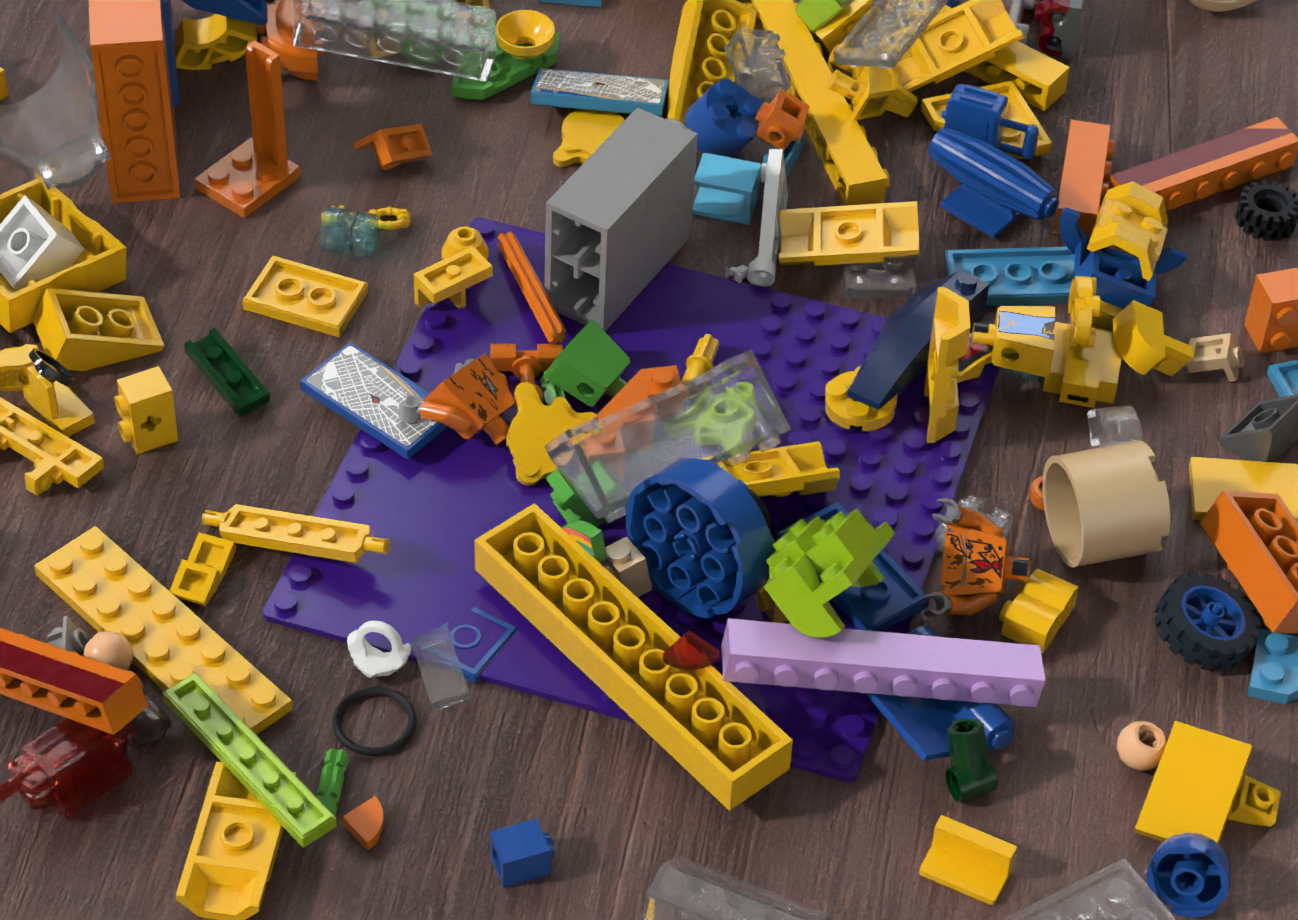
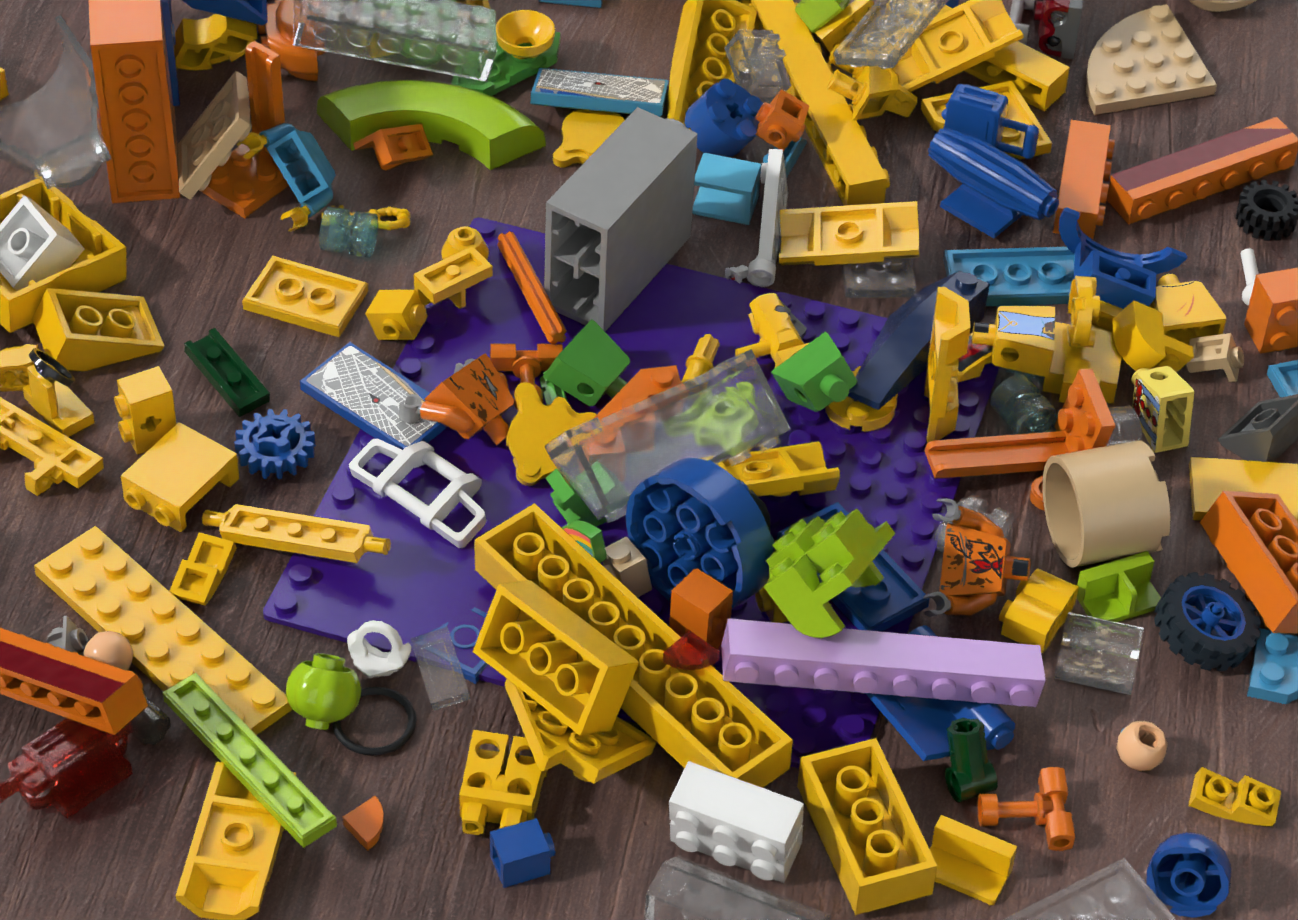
bright green axle [317,748,348,816] -> none
yellow piece [1087,181,1168,281] -> none
yellow tile [1135,721,1253,845] -> none
none -> yellow panel [121,422,239,532]
none -> tan plate [177,71,252,200]
none -> blue gear [234,409,316,479]
none -> dark azure torso [237,123,336,232]
none -> lime plant [286,653,361,730]
none -> lime brick [317,80,546,170]
none -> white bar [349,439,487,548]
none -> yellow brick [365,290,428,340]
none -> yellow hips [459,730,548,835]
none -> yellow brick [473,580,639,736]
none -> yellow wing [504,679,656,784]
none -> orange panel [669,569,733,662]
none -> white piece [669,761,804,883]
none -> yellow piece [735,293,809,368]
none -> bright green torso [771,331,857,412]
none -> yellow brick [797,738,937,915]
none -> orange bracket [924,369,1116,479]
none -> orange bar [977,767,1075,851]
none -> clear light blue wheel [990,374,1058,434]
none -> clear slope [1054,612,1144,695]
none -> lime panel [1077,551,1161,628]
none -> tan plate [1086,4,1217,115]
none -> light yellow torso [1131,366,1194,453]
none -> yellow torso [1149,274,1227,345]
none -> white bar [1240,249,1259,306]

